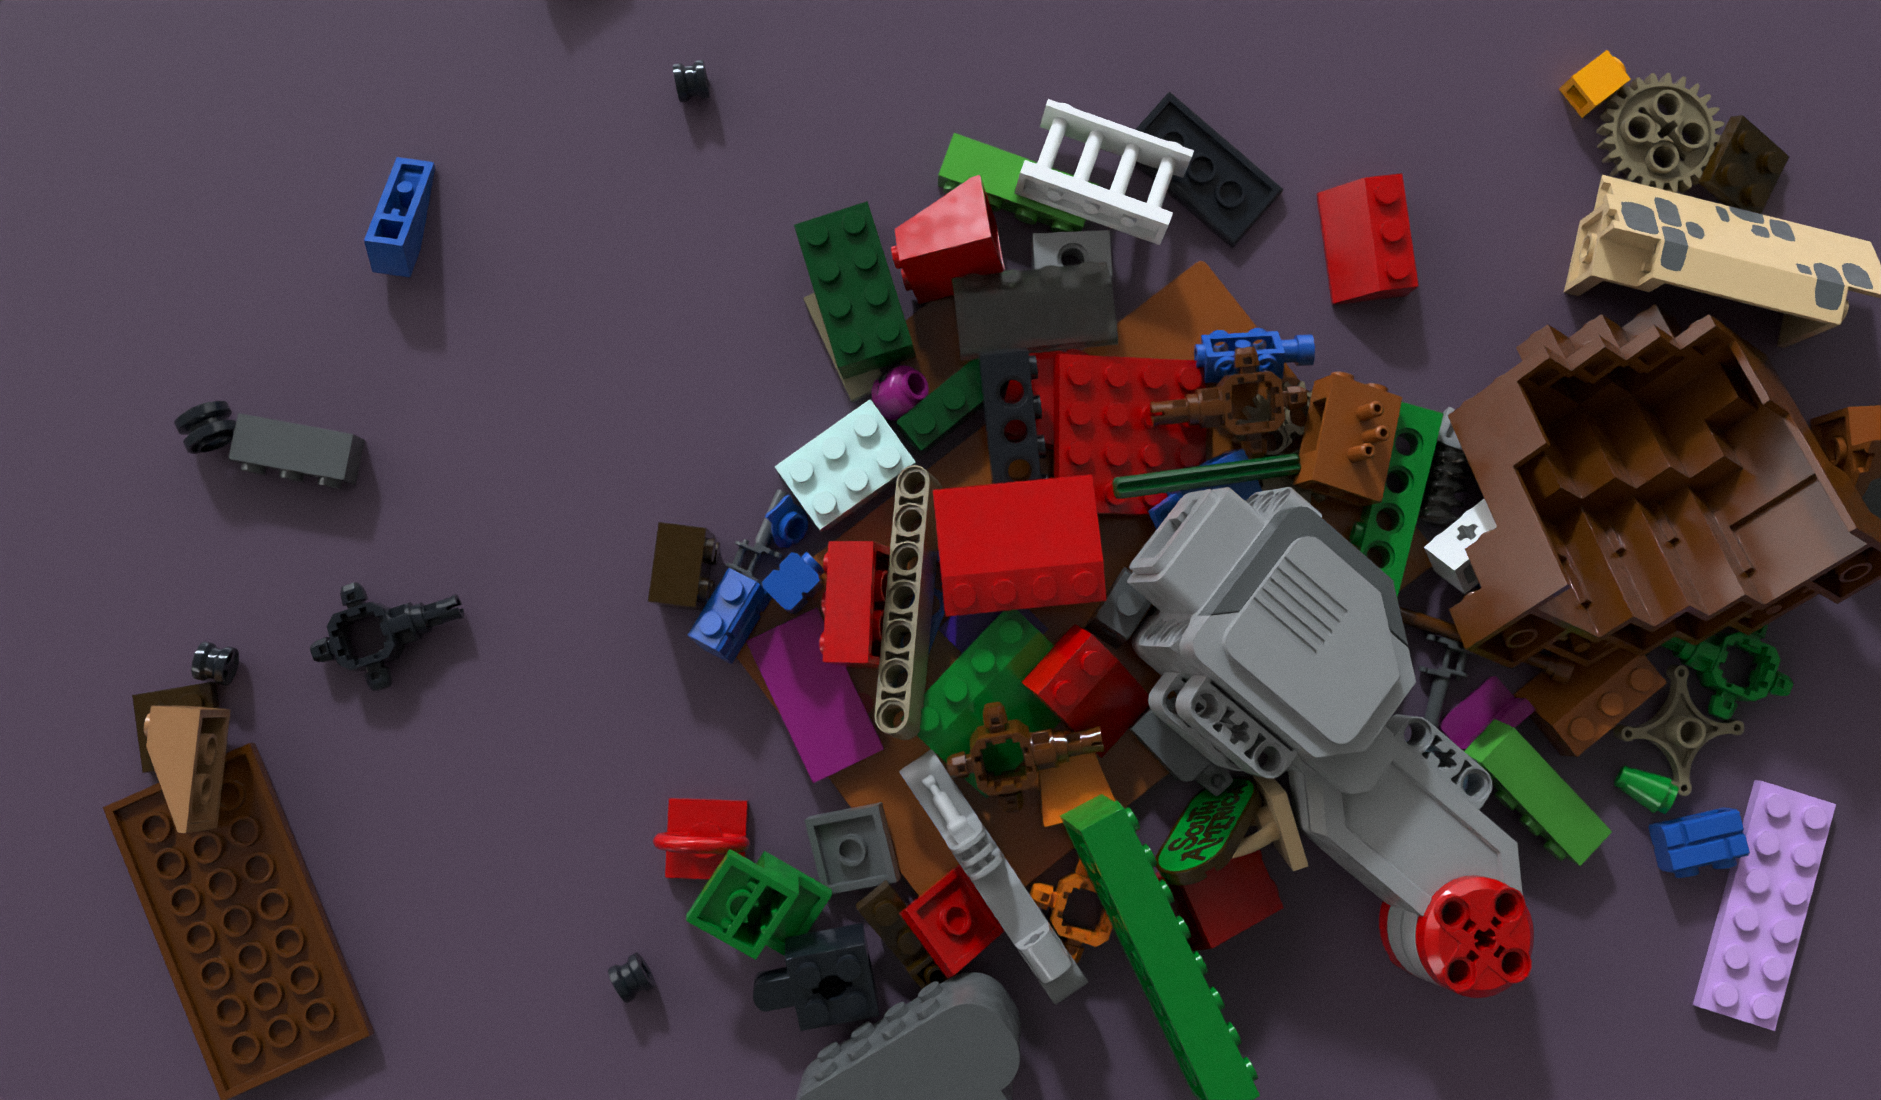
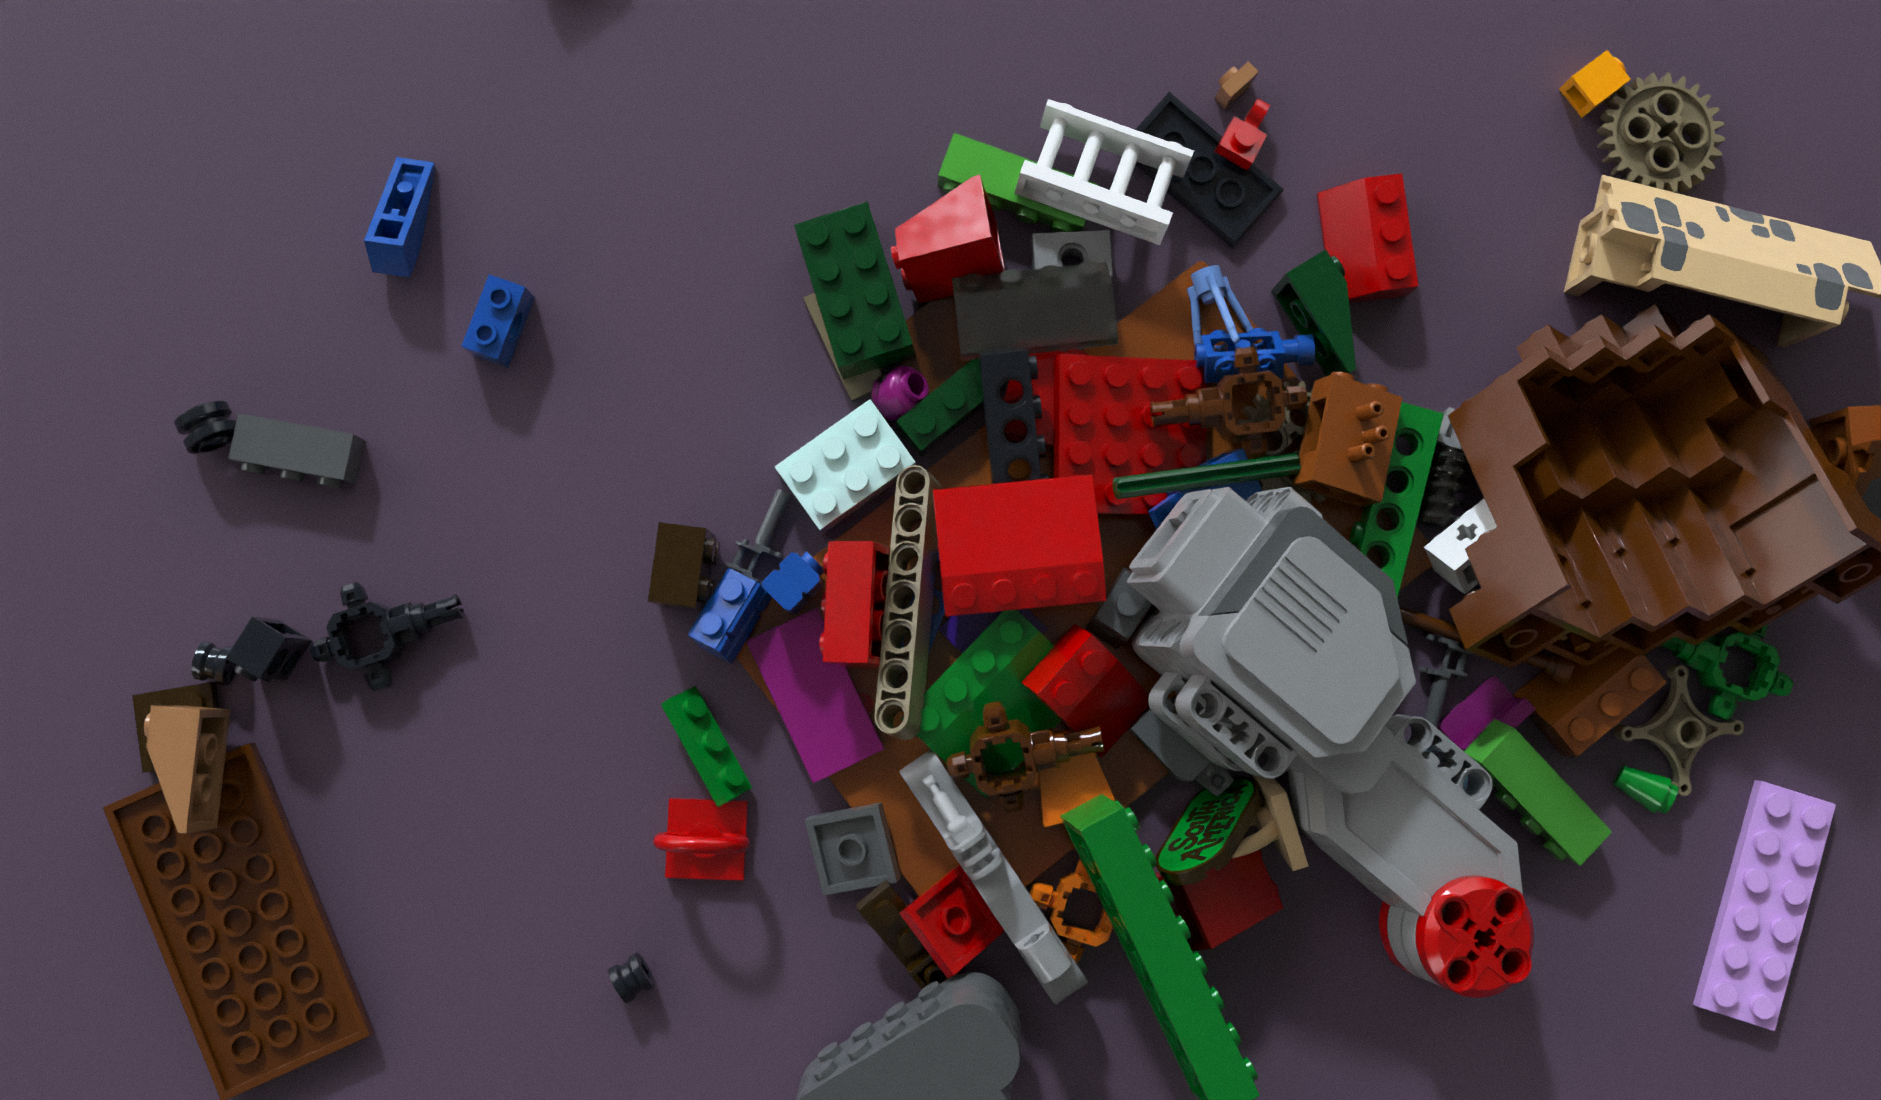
black wheel [673,59,710,103] -> none
green bracket [686,849,832,960] -> none
black brick [753,923,879,1031] -> none
blue animal [765,494,808,548] -> none
blue brick [1648,807,1750,878] -> none
dark brown plate [1698,115,1790,214] -> none
none -> black brick [226,616,312,682]
none -> blue brick [461,274,535,368]
none -> green plate [661,686,753,807]
none -> medium blue plant [1186,265,1253,345]
none -> medium nougat plate [1215,61,1259,109]
none -> red plate [1215,98,1270,170]
none -> dark green slope [1271,249,1356,377]

